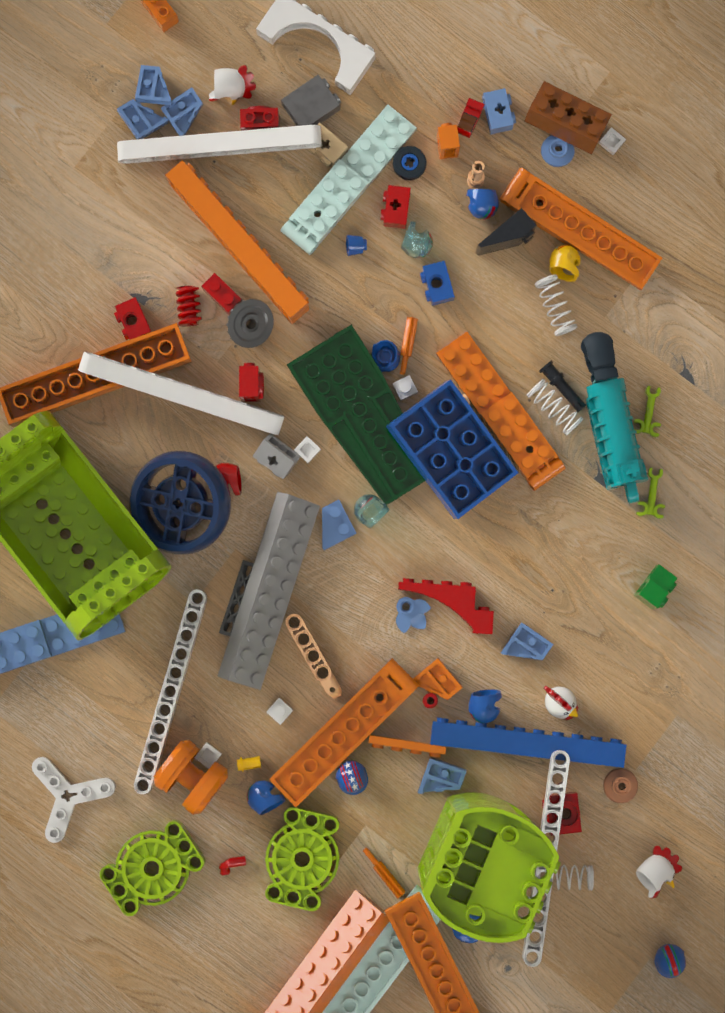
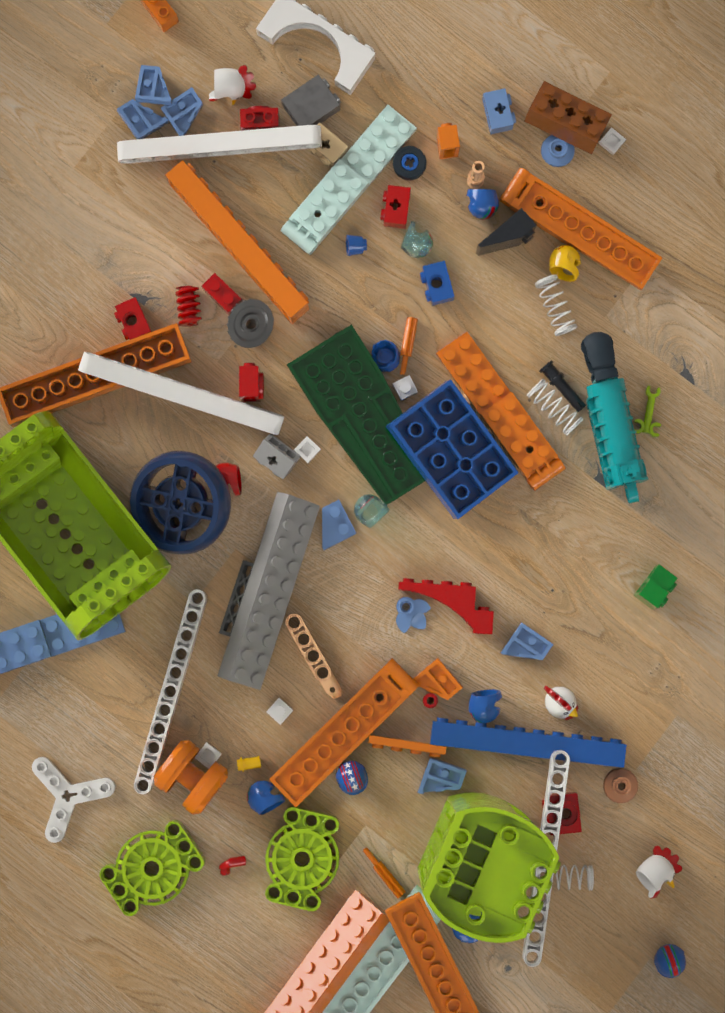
red leg [457,98,485,138] -> none
lime bar [636,467,665,519] -> none

